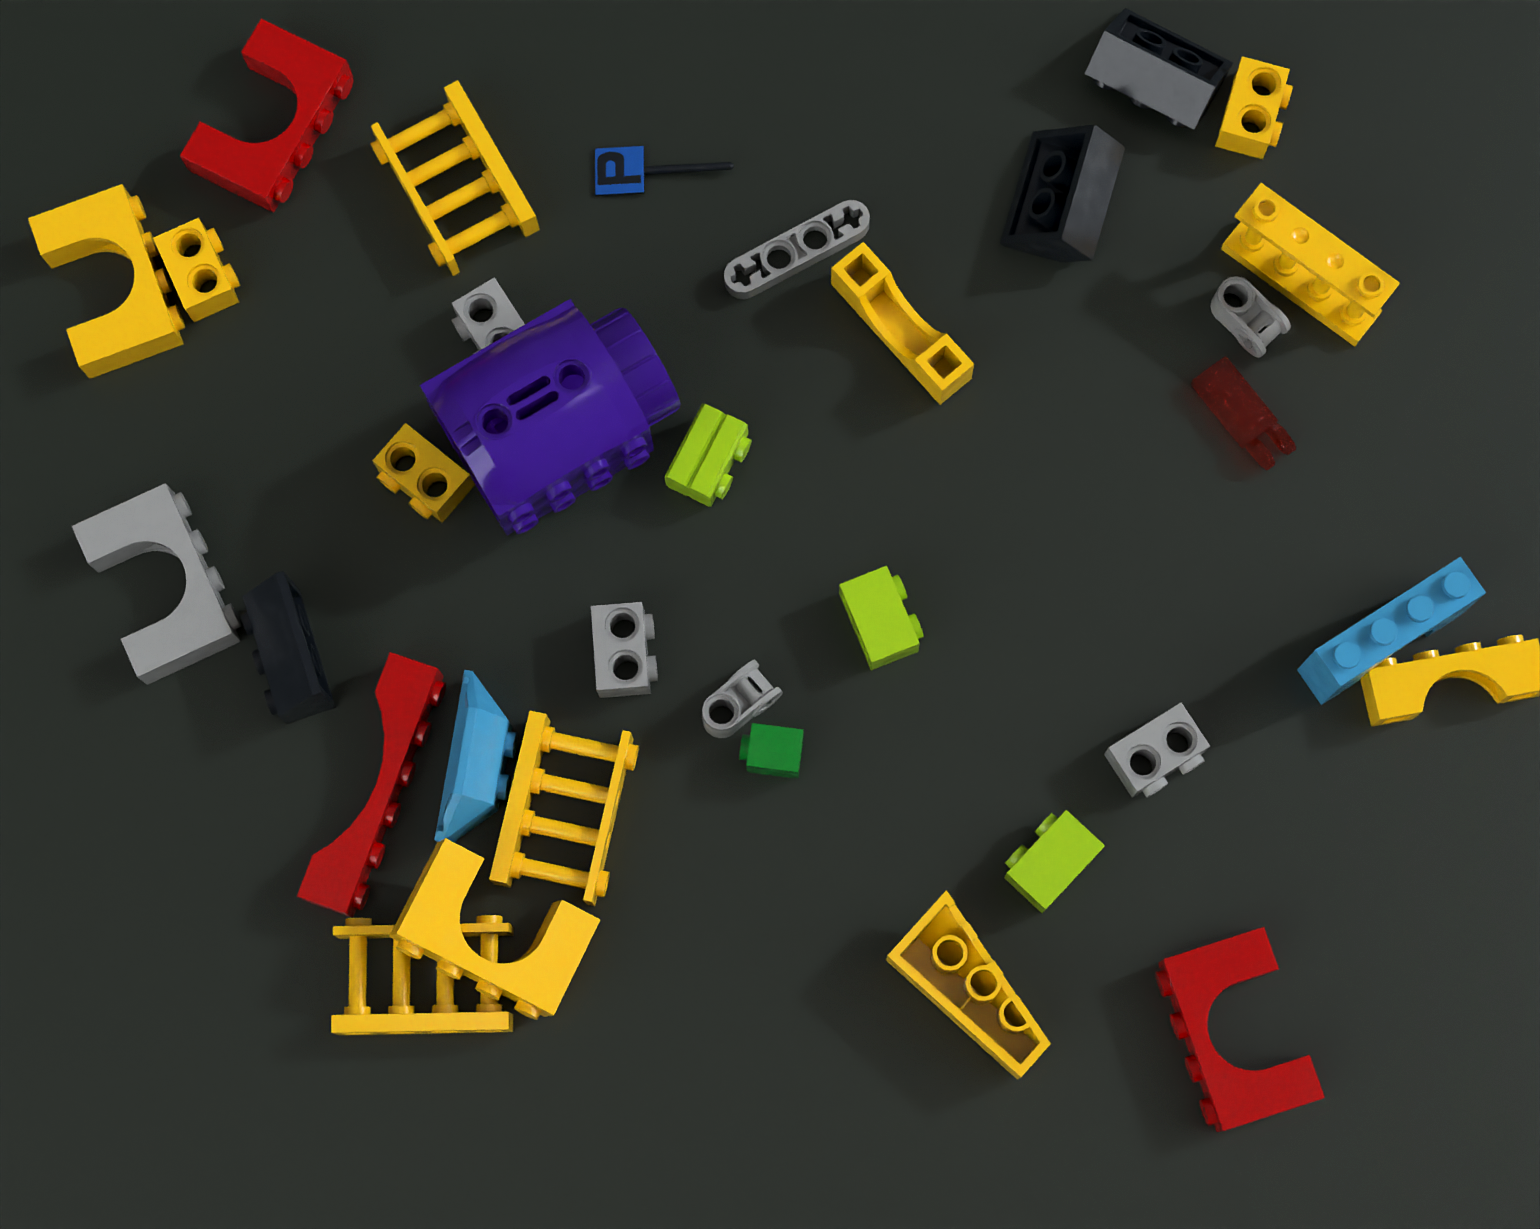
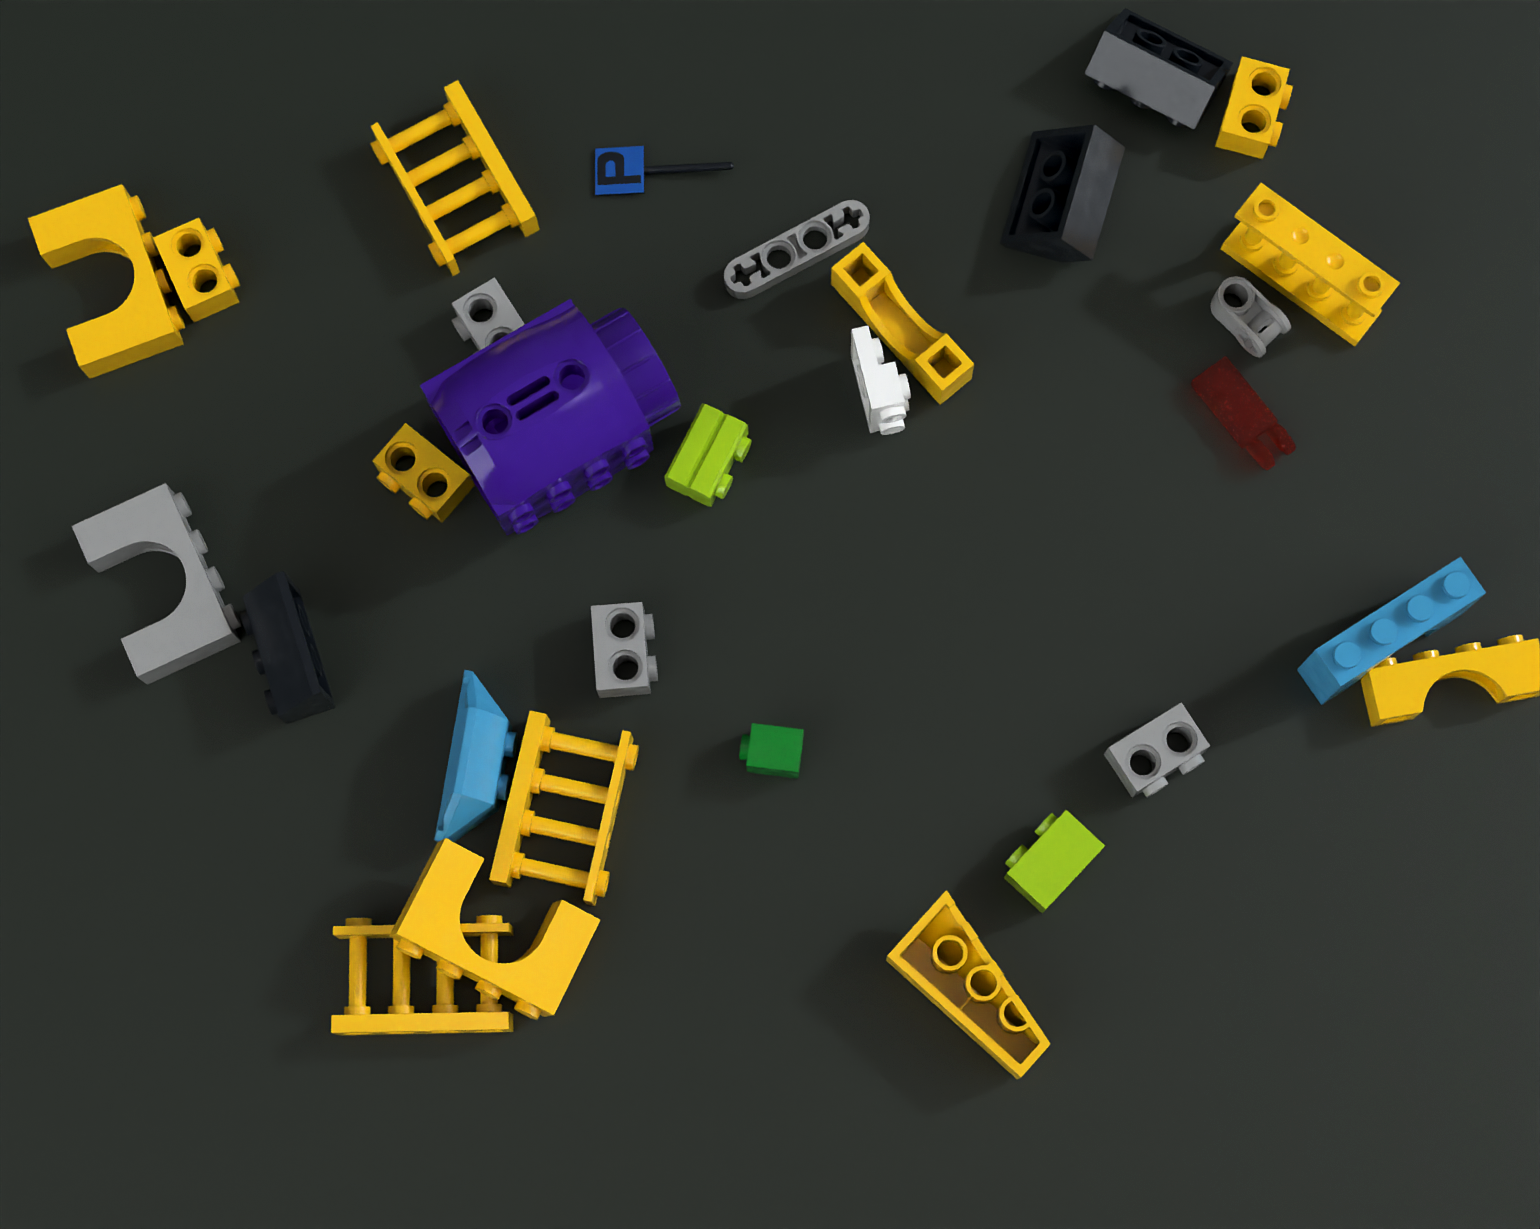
red arch [180,19,354,213] -> none
red arch [297,652,446,918] -> none
light grey piece [702,659,783,738] -> none
lime brick [839,566,924,670] -> none
red arch [1155,927,1325,1132] -> none
none -> white plate [850,325,911,435]

